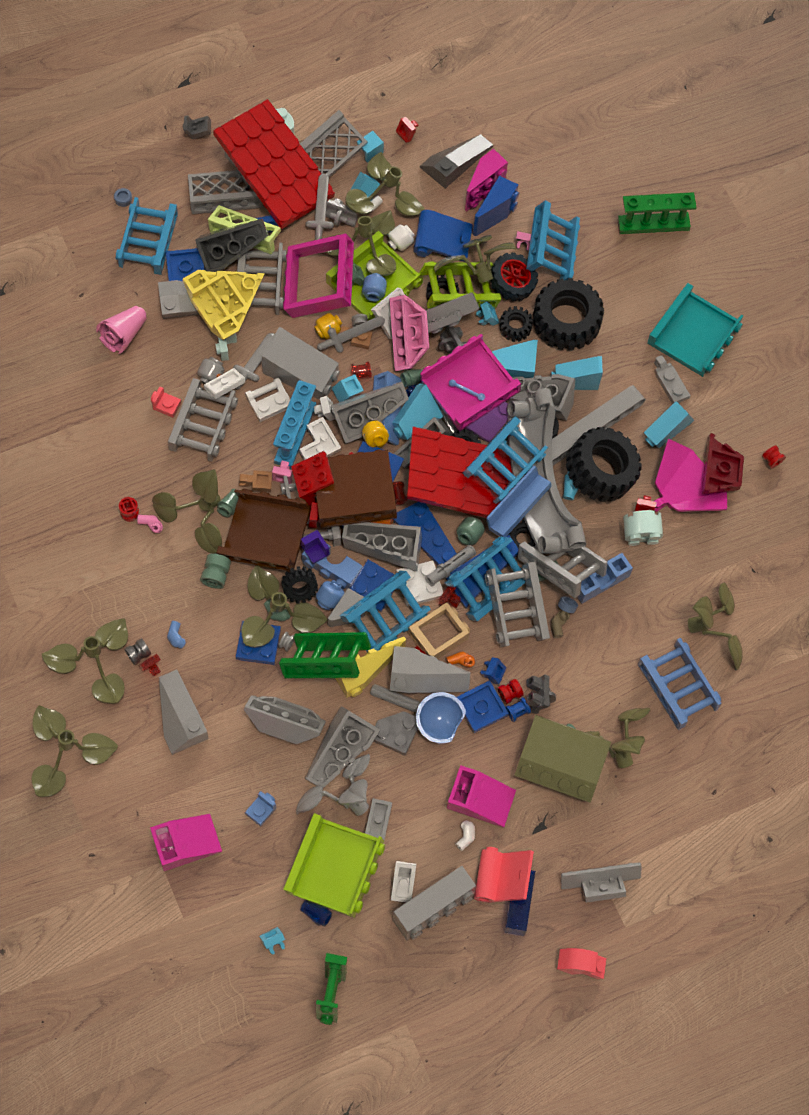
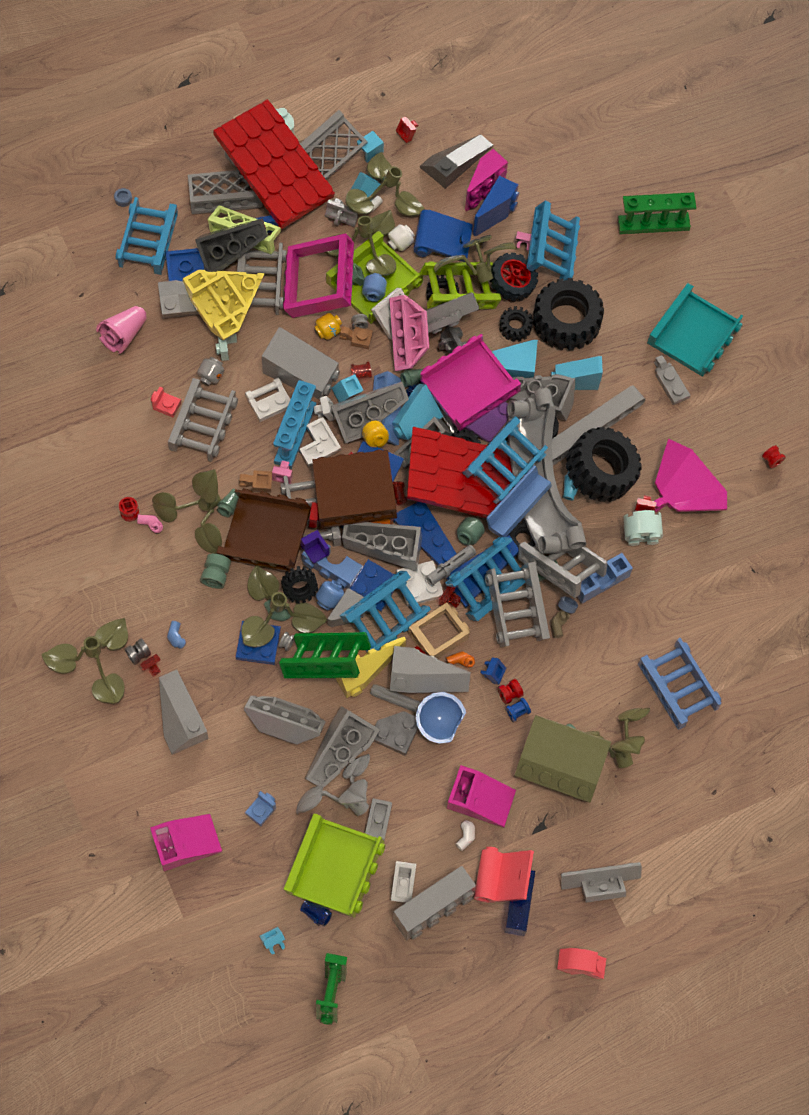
olive plant [31,705,118,797] -> none
flat silver bracket [183,115,211,139] -> none
white plate [204,368,245,399] -> none
light grey sword [233,333,275,389] -> none
red bracket [291,451,334,506] -> none
light grey sword [306,173,334,240] -> none
light grey sword [317,316,385,353] -> none
medium blue hinge [449,379,485,401] -> none
blue plate [457,680,509,733] -> none
medium azure tile [476,302,499,326] -> none
flat silver hips [526,674,556,714] -> none
medium azure slope [644,401,694,448] -> none
olive plant [688,583,743,670] -> none
dark red wing [702,433,744,494] -> none

